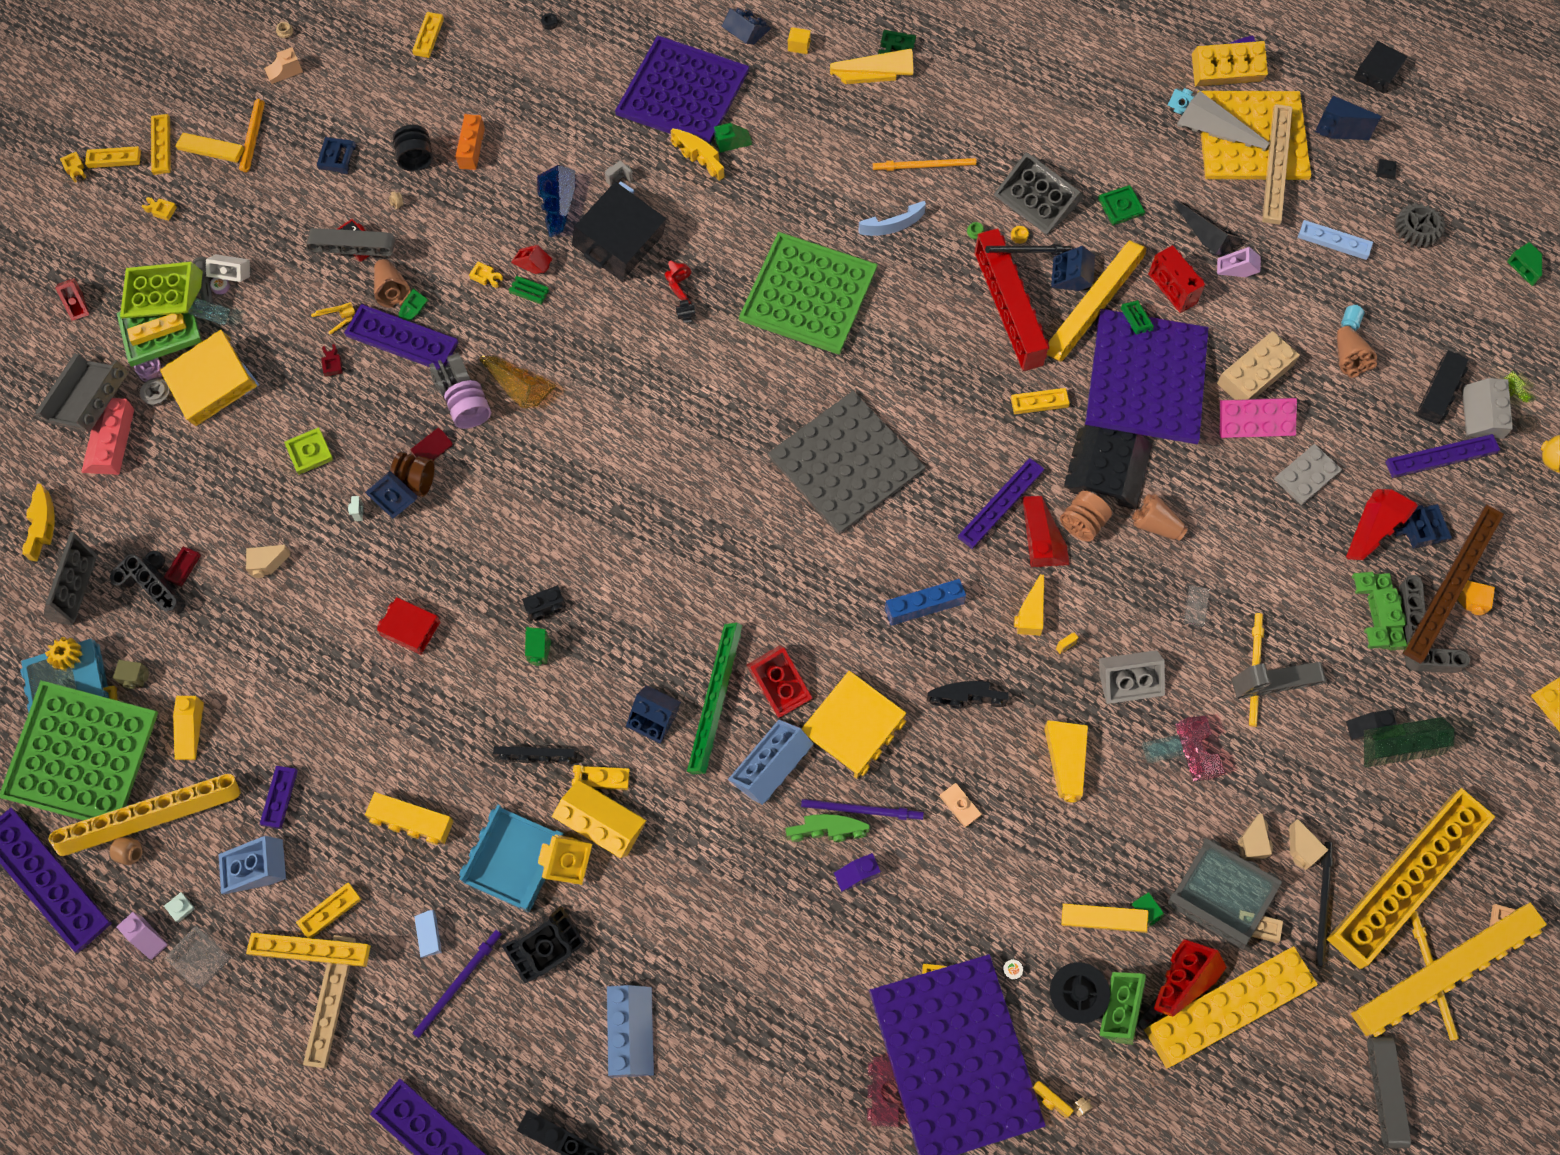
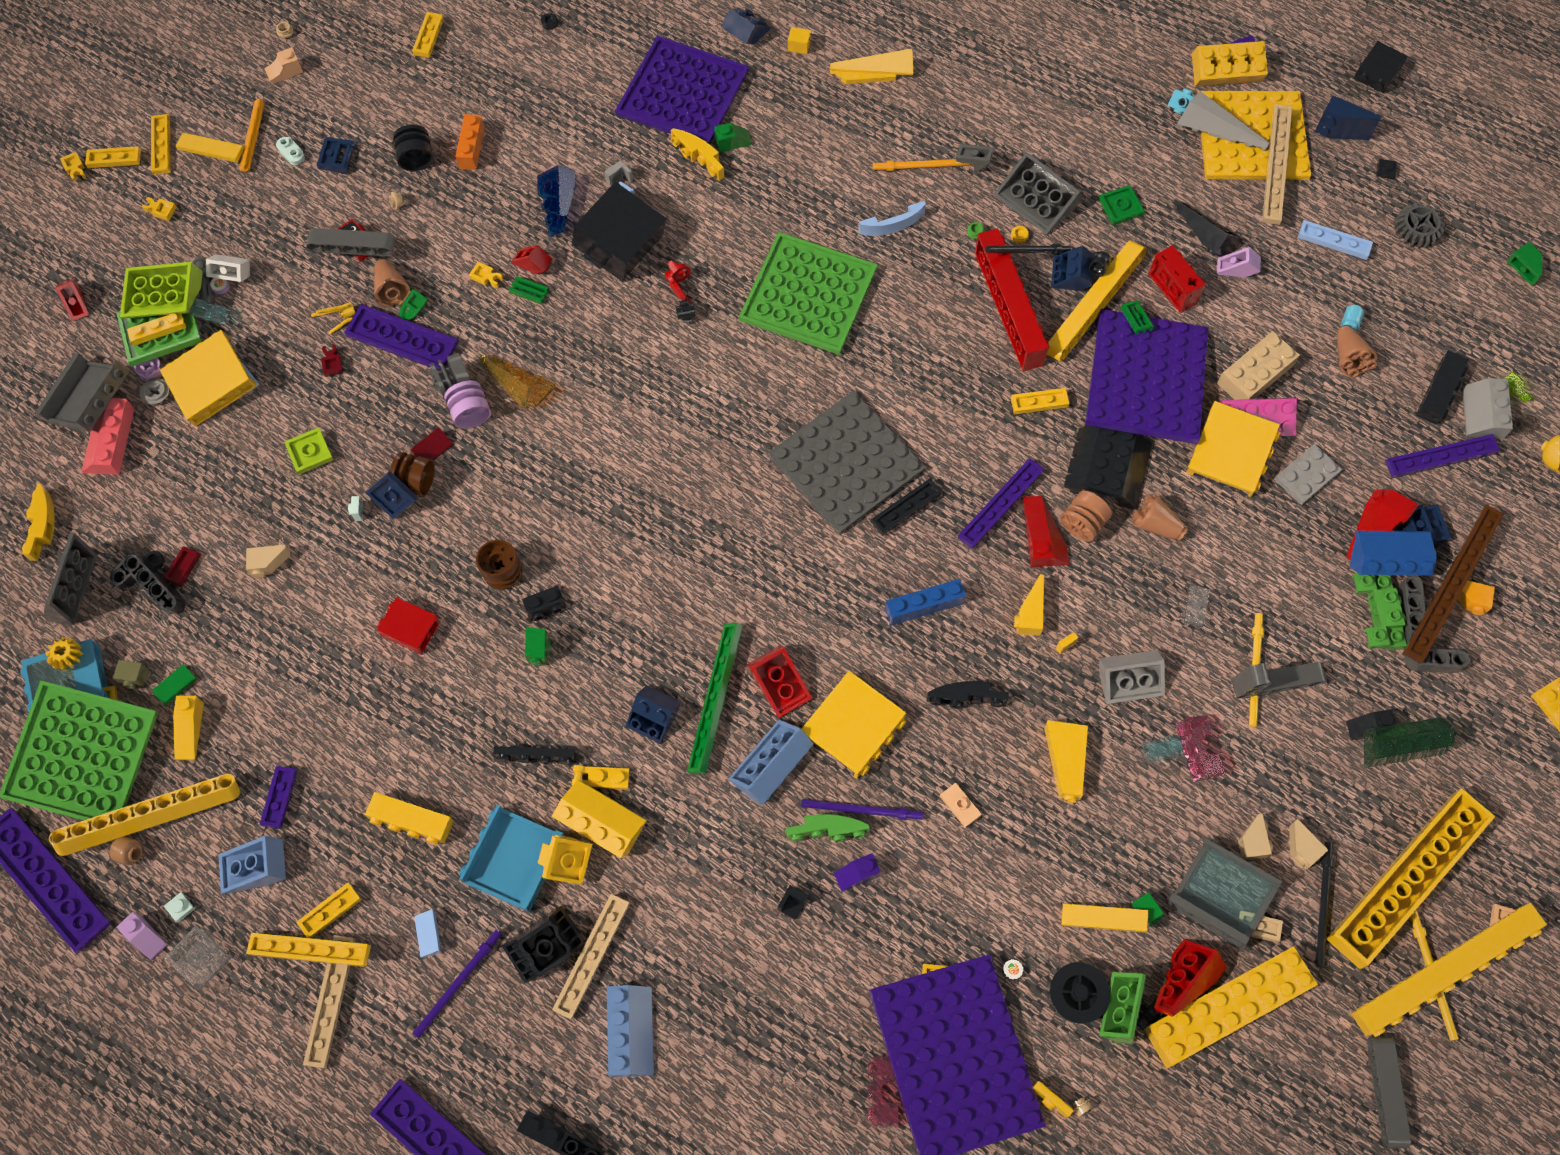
dark green plate [878,30,916,54] -> none
none -> green tile [151,664,197,706]
none -> light aqua plate [276,137,305,165]
none -> reddish brown wheel [476,539,523,590]
none -> tan plate [552,894,630,1020]
none -> black panel [778,885,808,920]
none -> black plate [871,478,942,536]
none -> dark grey slope [956,144,994,172]
none -> black wheel [1089,251,1111,277]
none -> yellow panel [1186,401,1280,497]
none -> blue slope [1350,530,1437,575]

